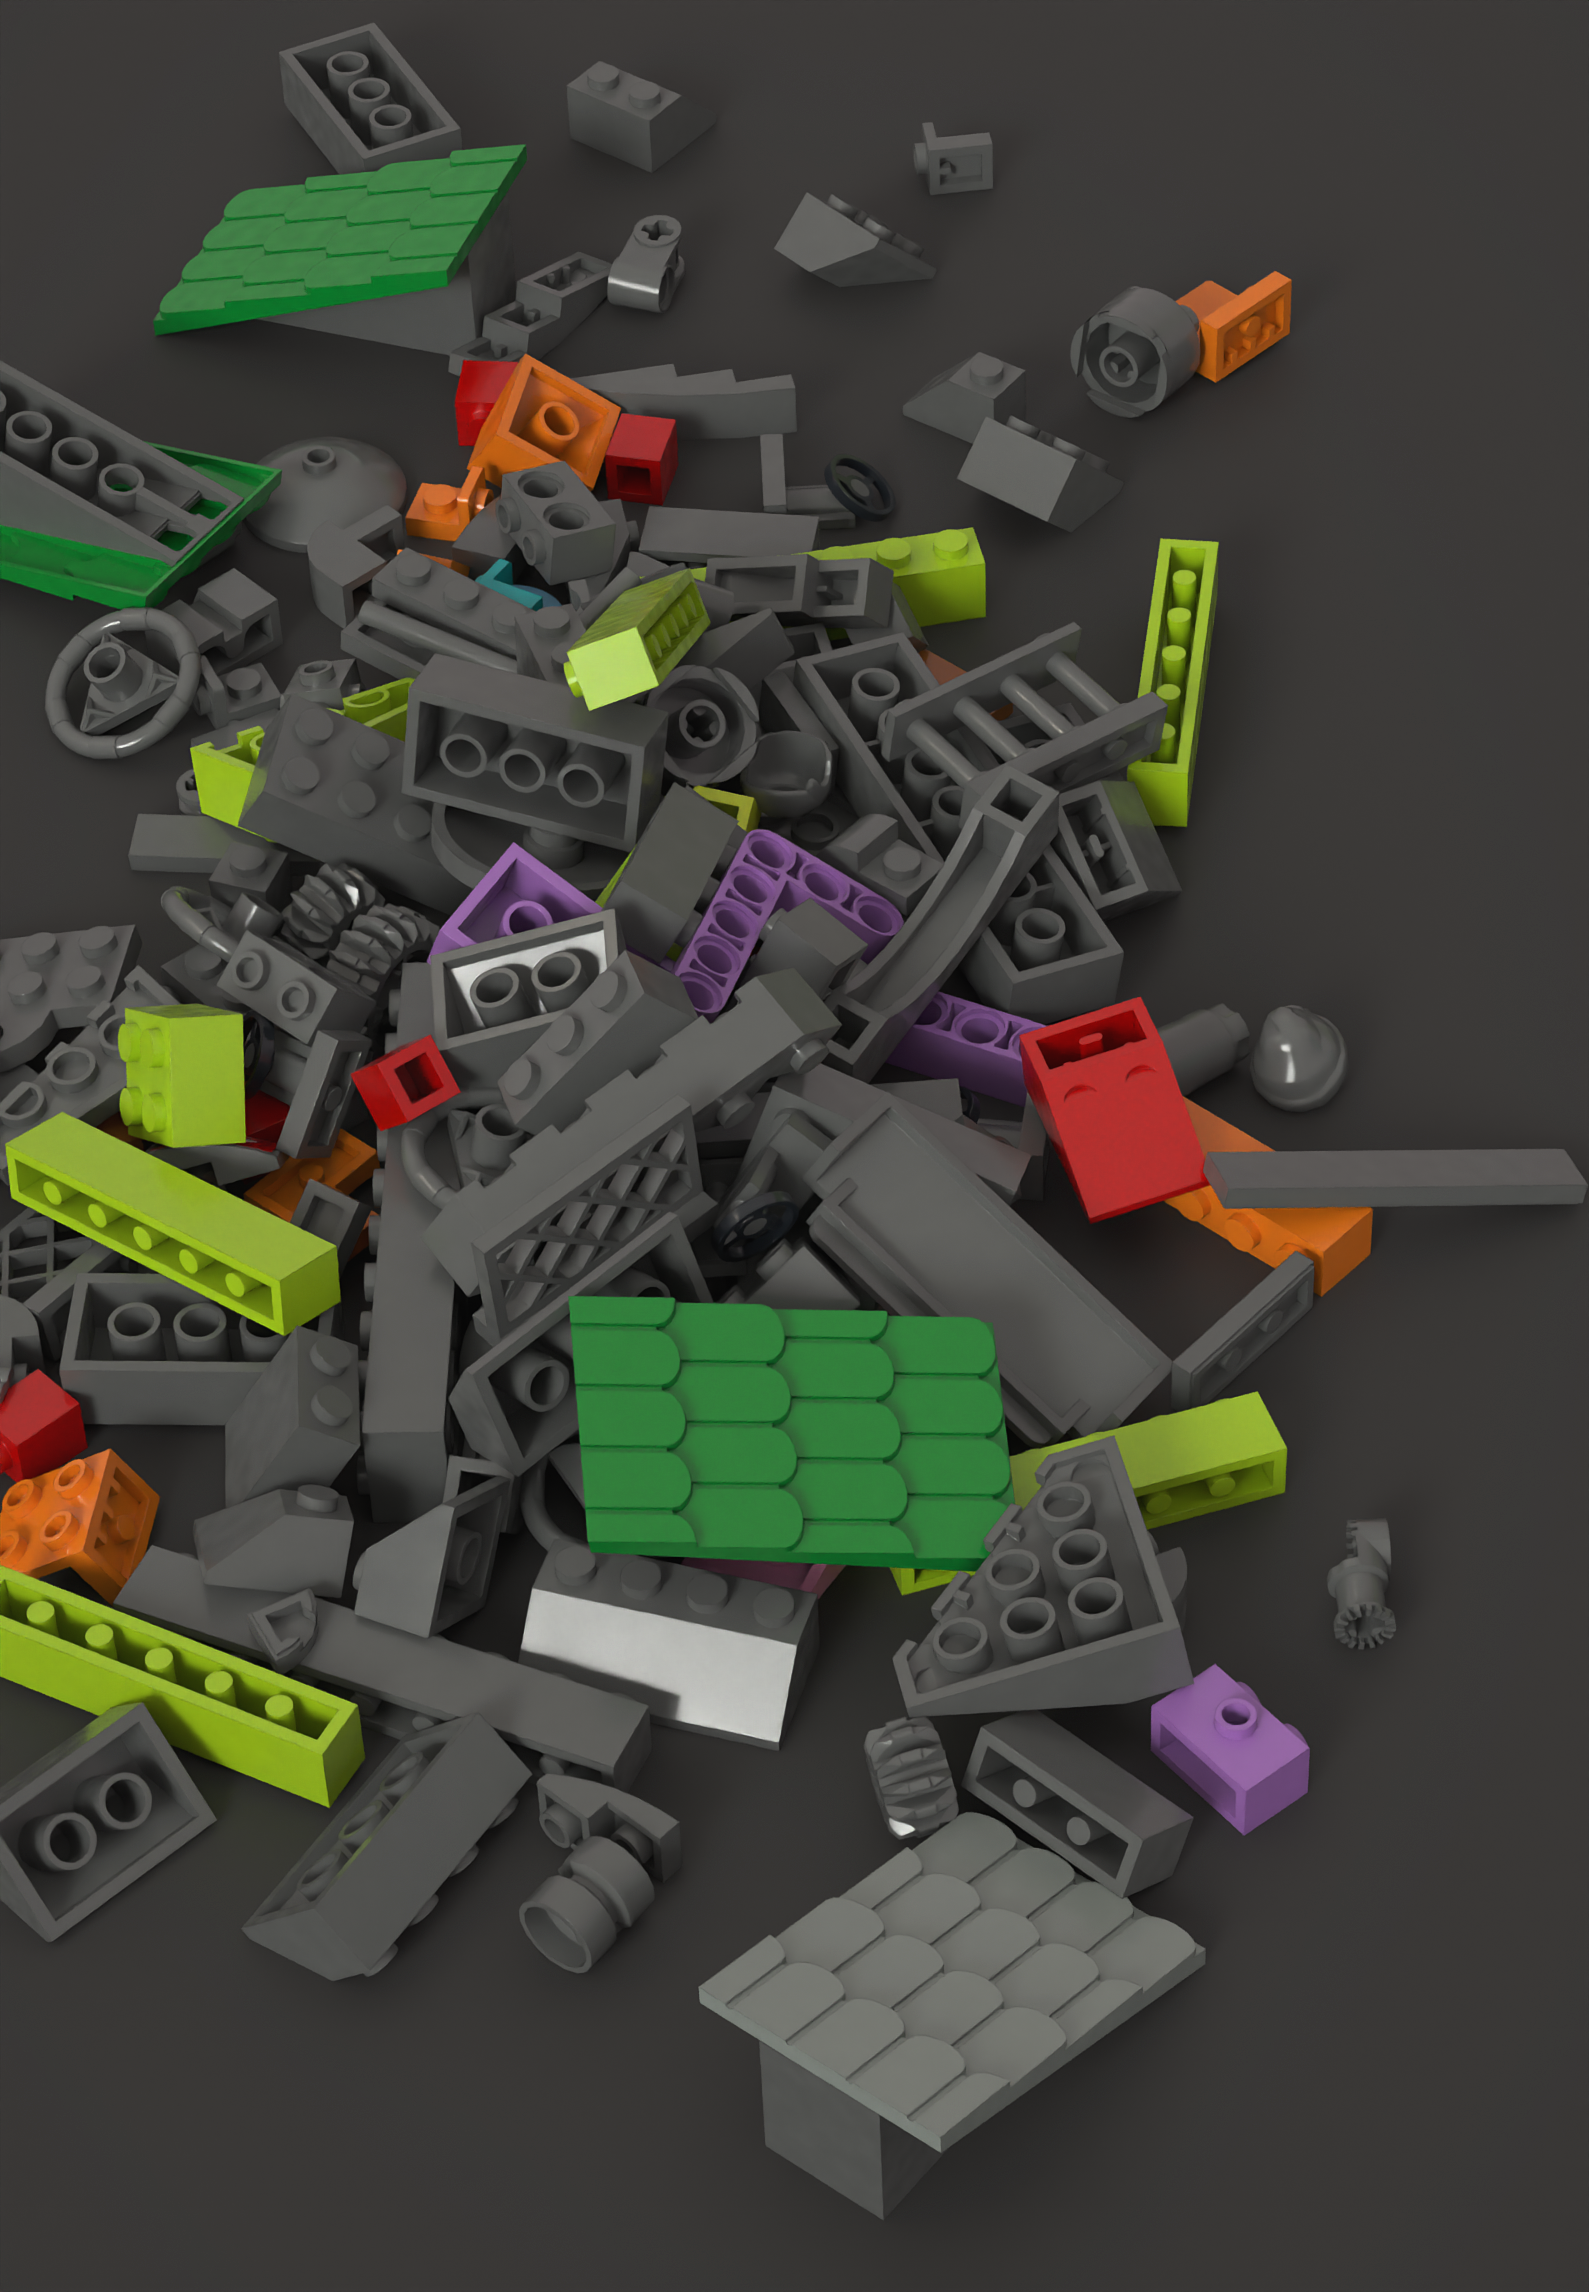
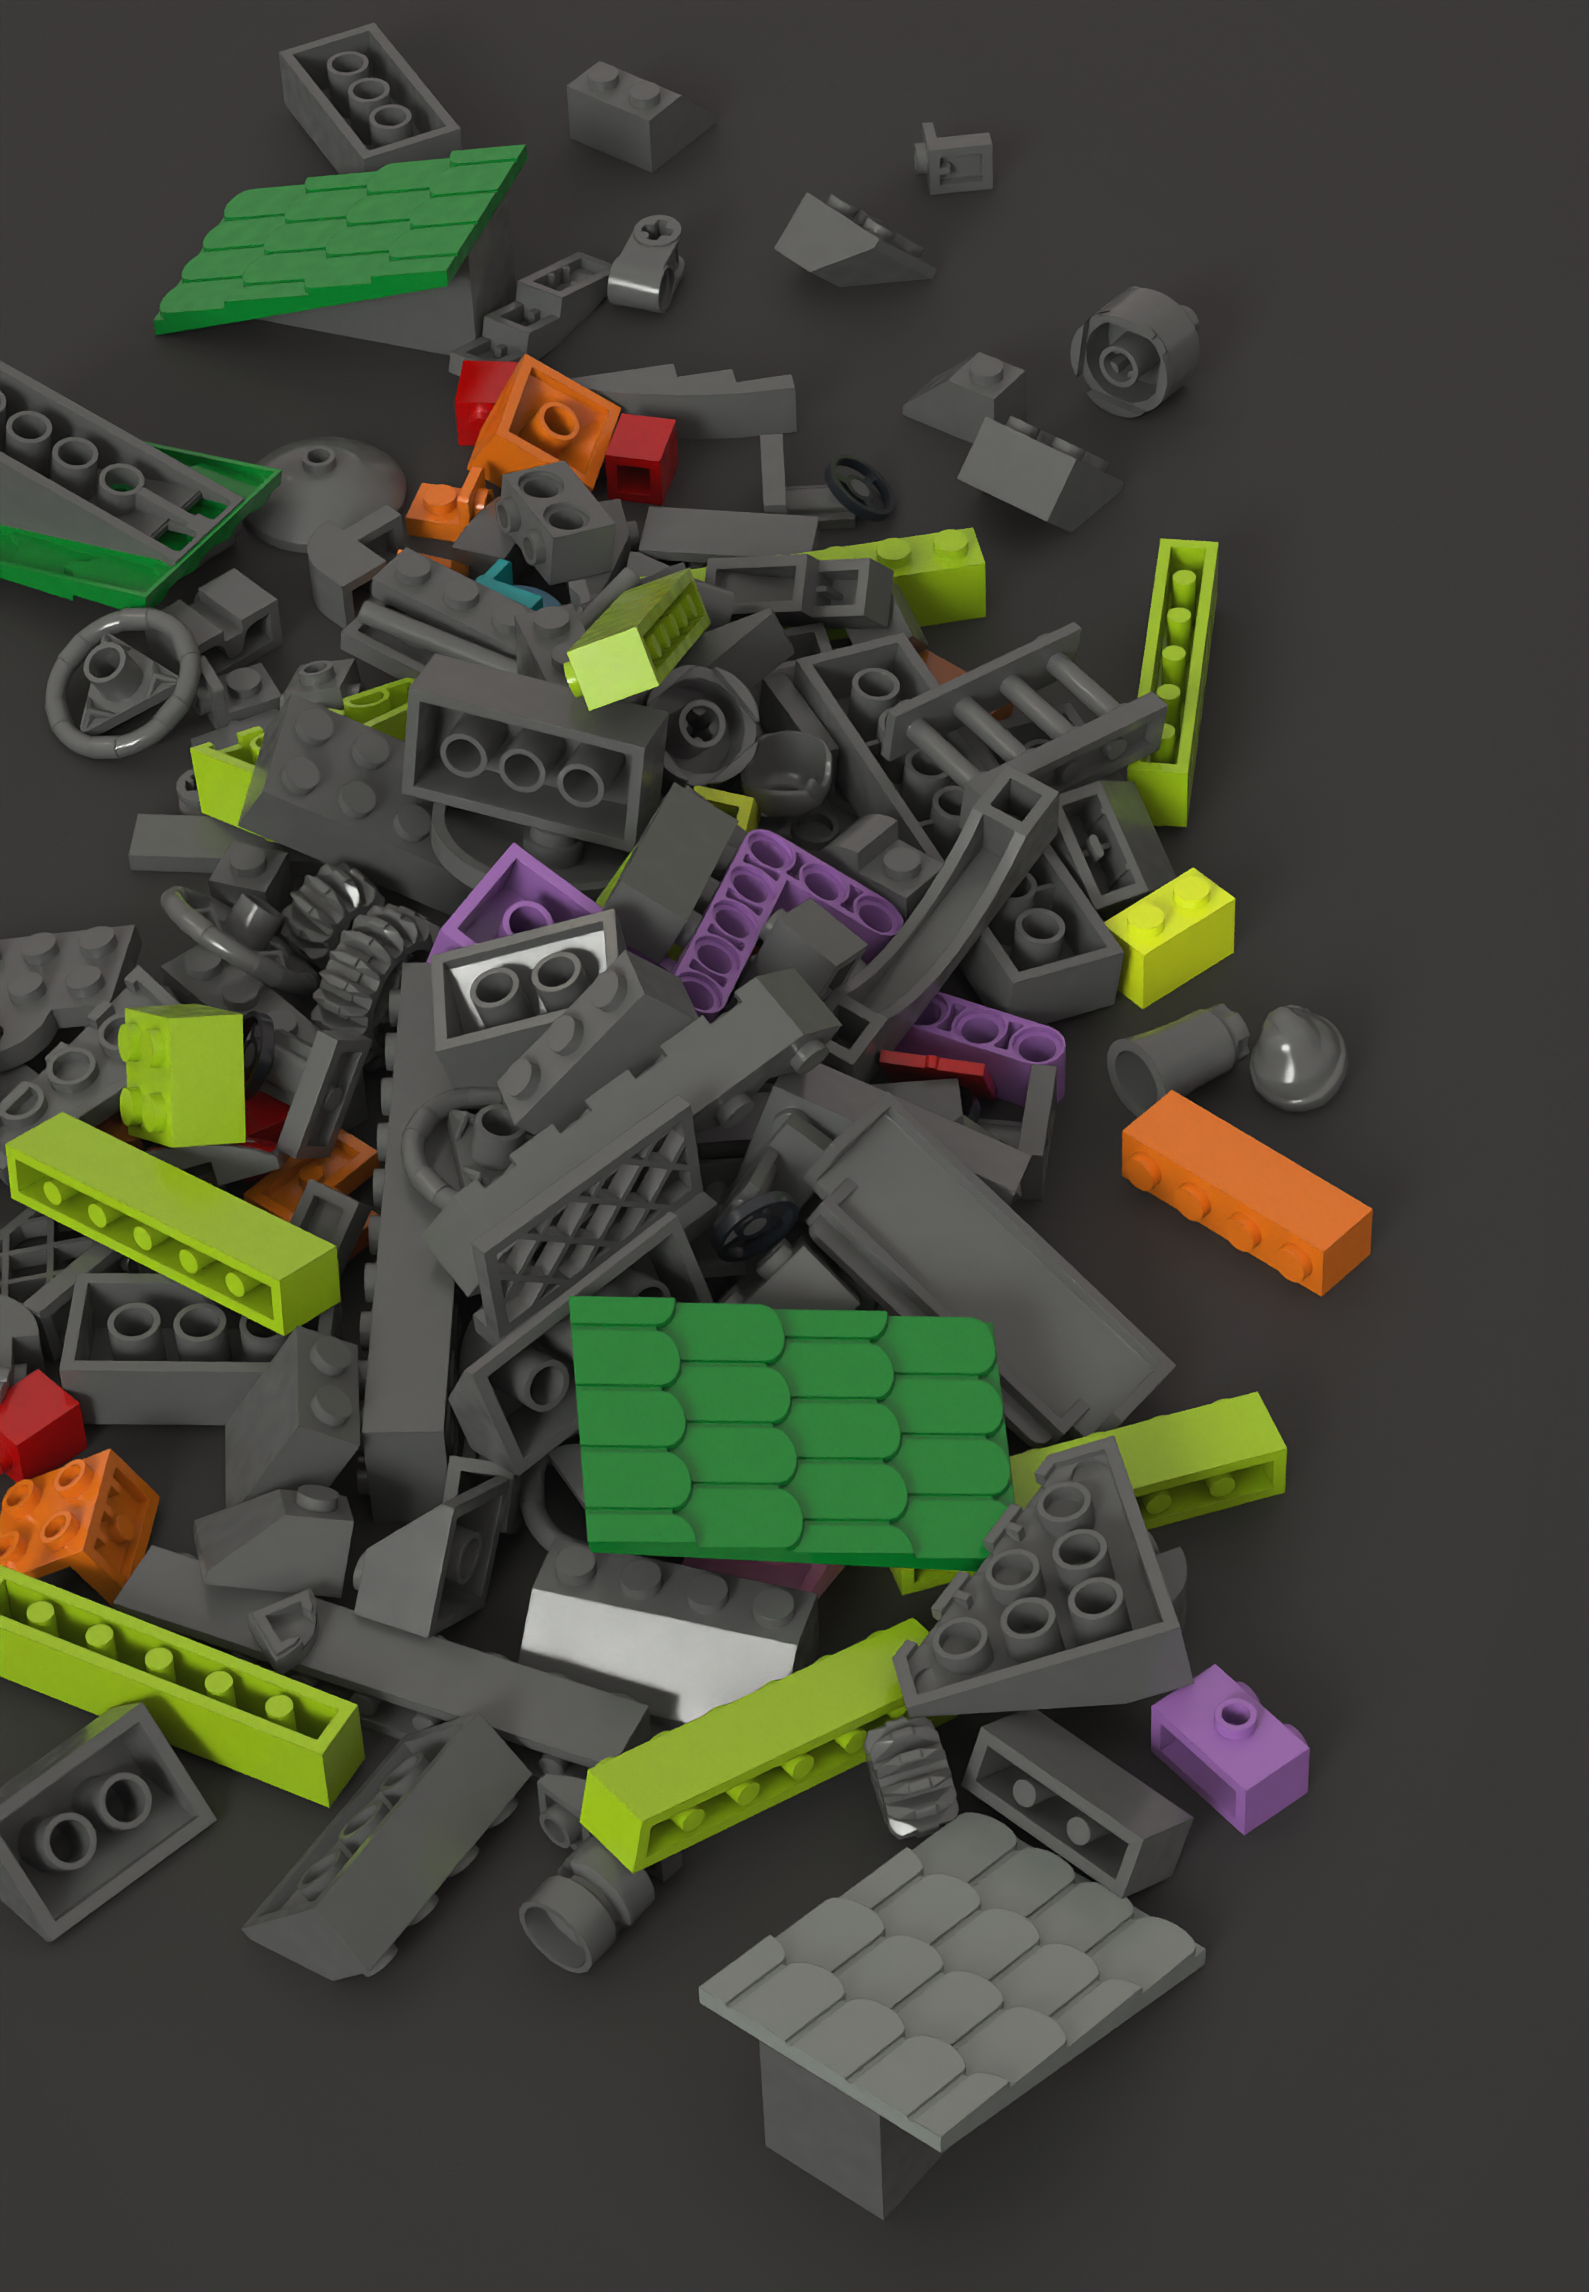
dark grey brick [216,930,377,1046] -> none
red brick [350,1034,461,1131] -> none
red slope [1019,997,1210,1224] -> none
dark grey tile [1171,1251,1314,1412] -> none
orange bracket [1175,271,1292,383] -> none
dark grey tile [1203,1149,1588,1209] -> none
dark grey connector [1326,1518,1396,1650] -> none
none -> lime brick [579,1617,957,1874]
none -> red piece [879,1050,997,1102]
none -> neon yellow brick [1104,867,1236,1009]

